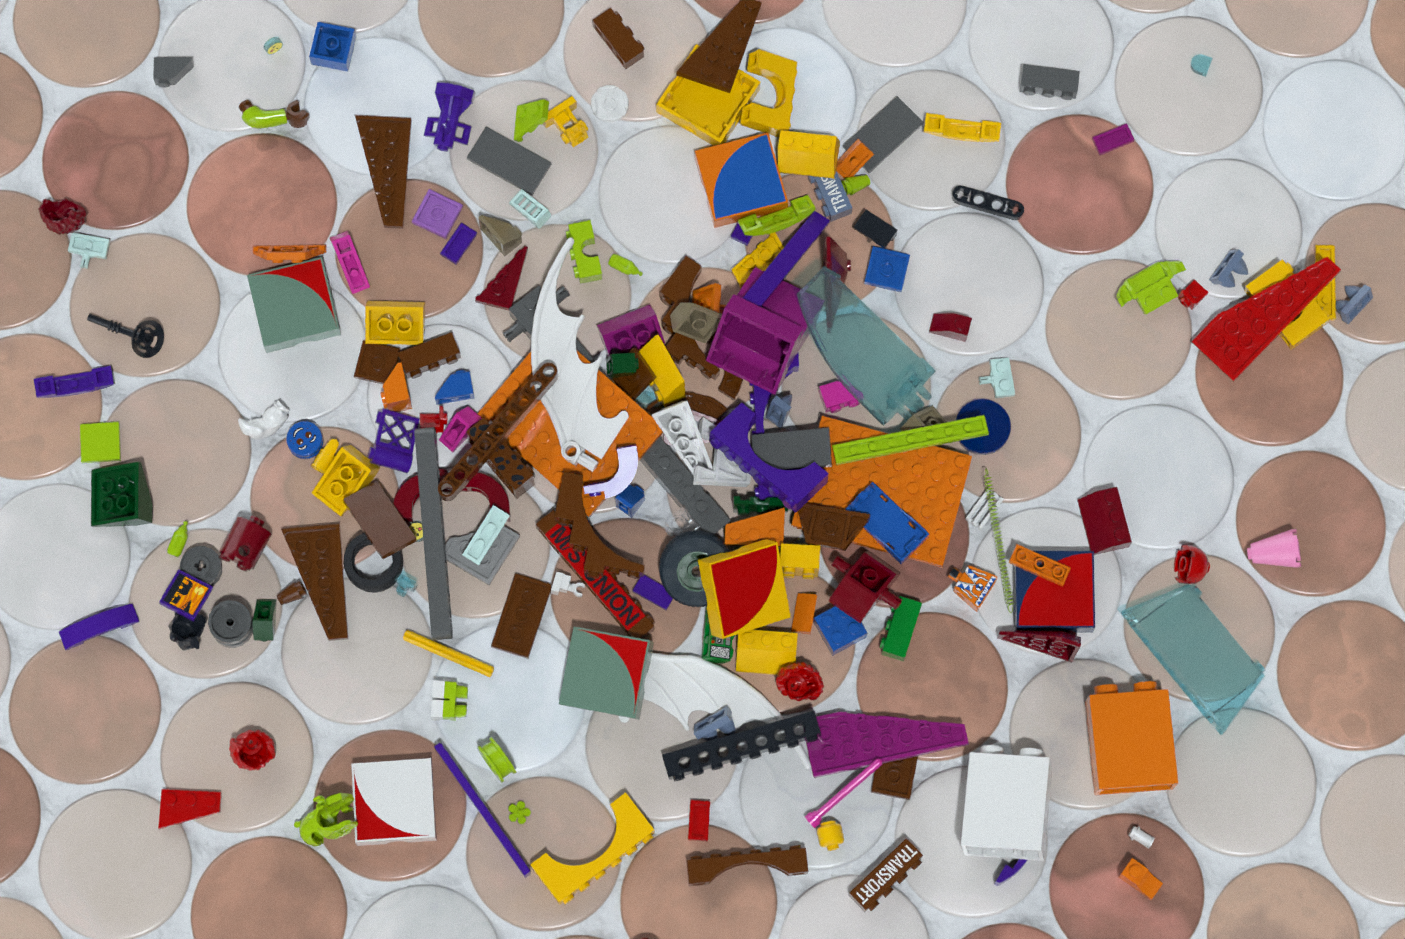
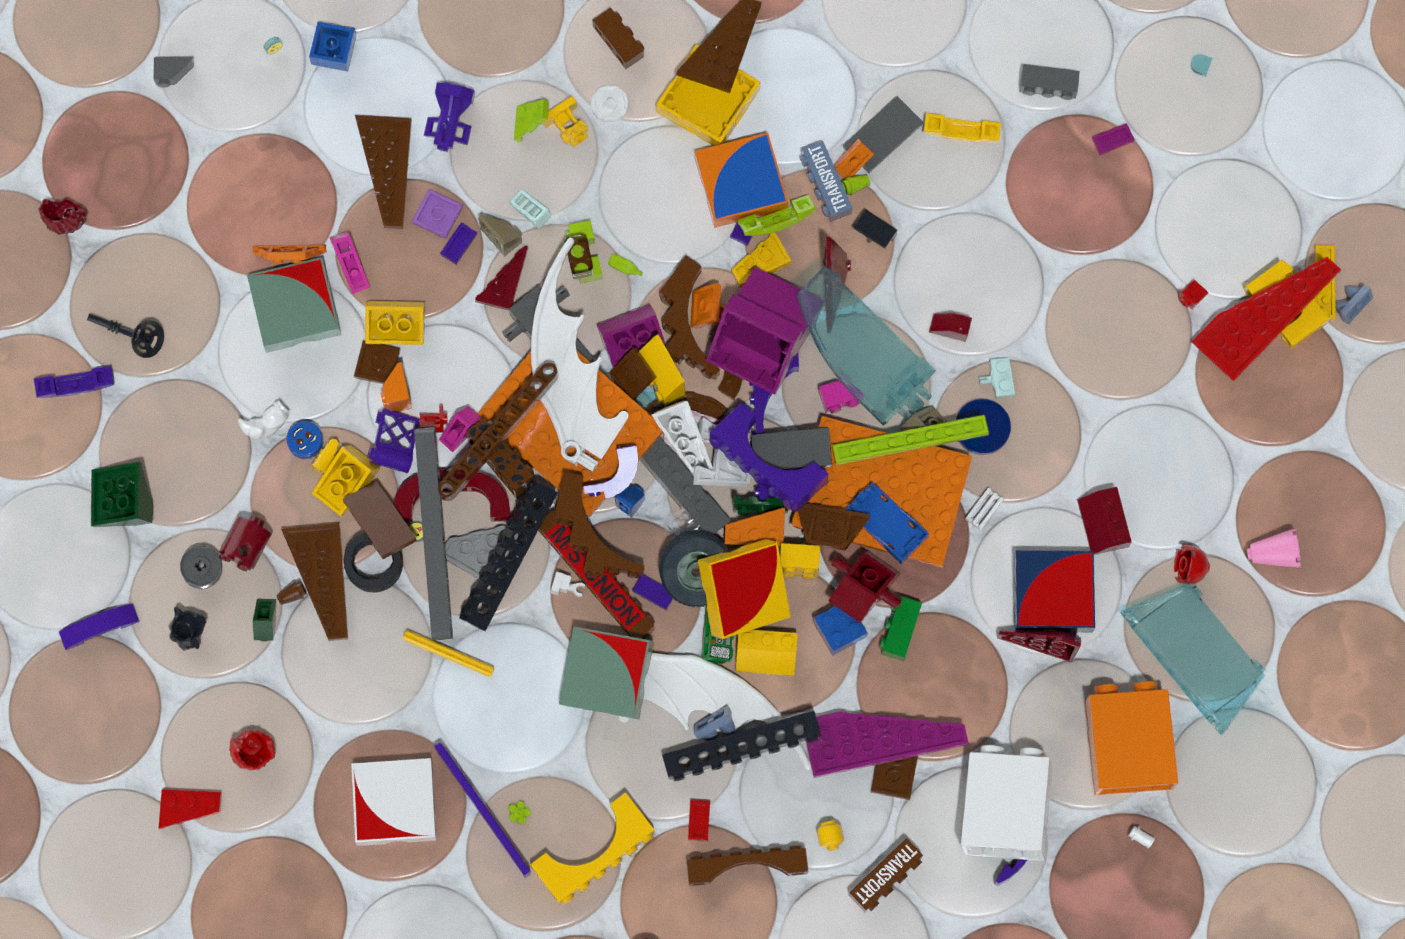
light aqua plate [68,233,110,269] -> none
lime tile [80,422,121,463] -> none
tile [159,569,213,622] -> none
lime piece [167,521,188,557] -> none
dark grey wheel [208,600,253,648] -> none
piece [239,100,310,129] -> none
lime helmet [294,793,358,846] -> none
clear light blue tile [395,573,417,597] -> none
reddish brown brick [398,332,461,379] -> none
lime hips [431,680,468,721] -> none
blue slope [435,370,475,405] -> none
light aqua plate [462,505,510,565] -> none
dark grey tile [467,127,552,196] -> none
lime wheel [477,737,517,783] -> none
reddish brown tile [491,573,552,659] -> none
dark green slope [606,353,639,379] -> none
dark tan slope [670,303,722,343] -> none
yellow arch [740,49,797,137] -> none
dark purple tile [743,211,830,307] -> none
sand blue tile [766,394,792,429] -> none
red hair [776,662,824,702] -> none
yellow slope [778,130,840,179] -> none
orange slope [791,593,817,635] -> none
dark pink piece [804,759,882,828] -> none
blue plate [864,246,910,292] -> none
torso [948,565,998,612] -> none
black beam [952,186,1024,220] -> none
lime piece [983,468,1014,613] -> none
orange tile [1009,544,1071,587] -> none
lime plate [1116,261,1186,314] -> none
orange arch [1119,858,1163,900] -> none
sand blue tile [1209,249,1248,288] -> none
none -> black brick [459,480,558,631]
none -> reddish brown piece [565,234,593,279]

